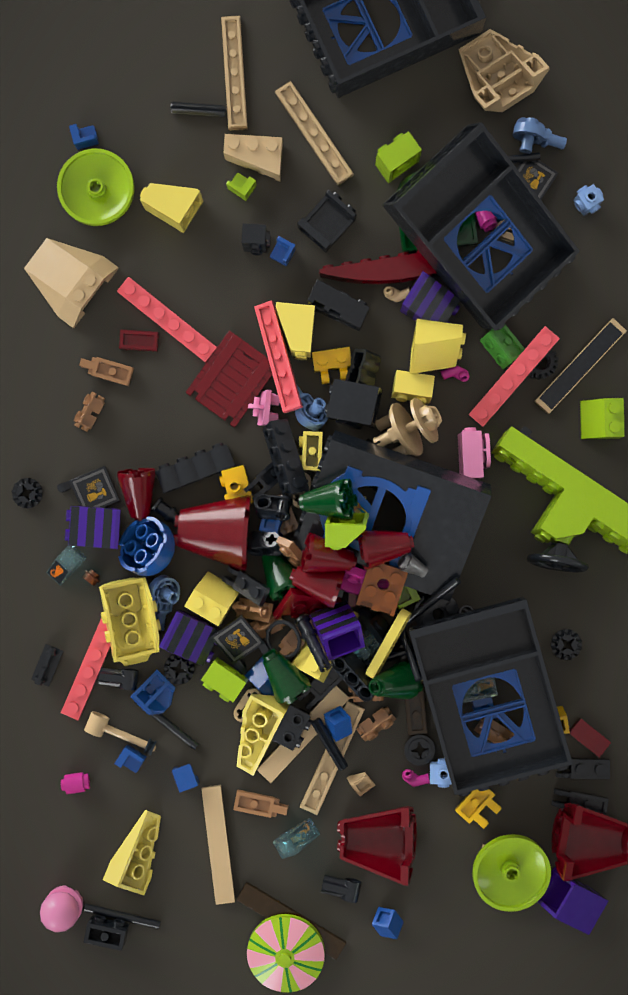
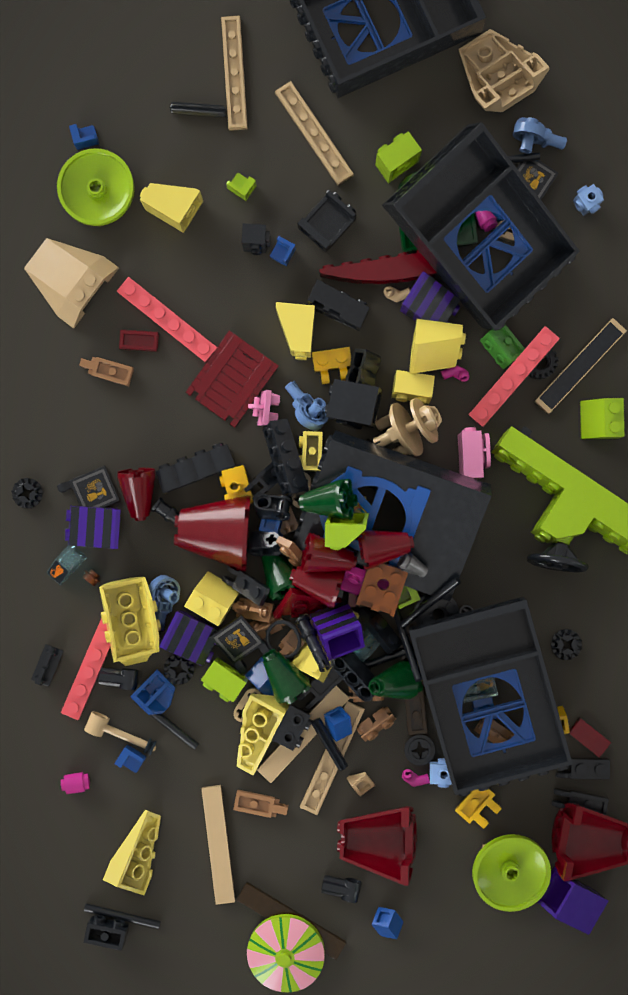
bright pink tile [40,886,84,932] -> none
medium nougat hinge [74,392,105,432] -> none
blue cylinder [118,516,175,576] -> none
blue panel [172,764,200,792] -> none
tan wedge [224,134,283,182] -> none
coral plate [254,300,303,413] -> none
clear light blue slope [273,818,320,859] -> none
light yellow beam [366,608,412,679] -> none

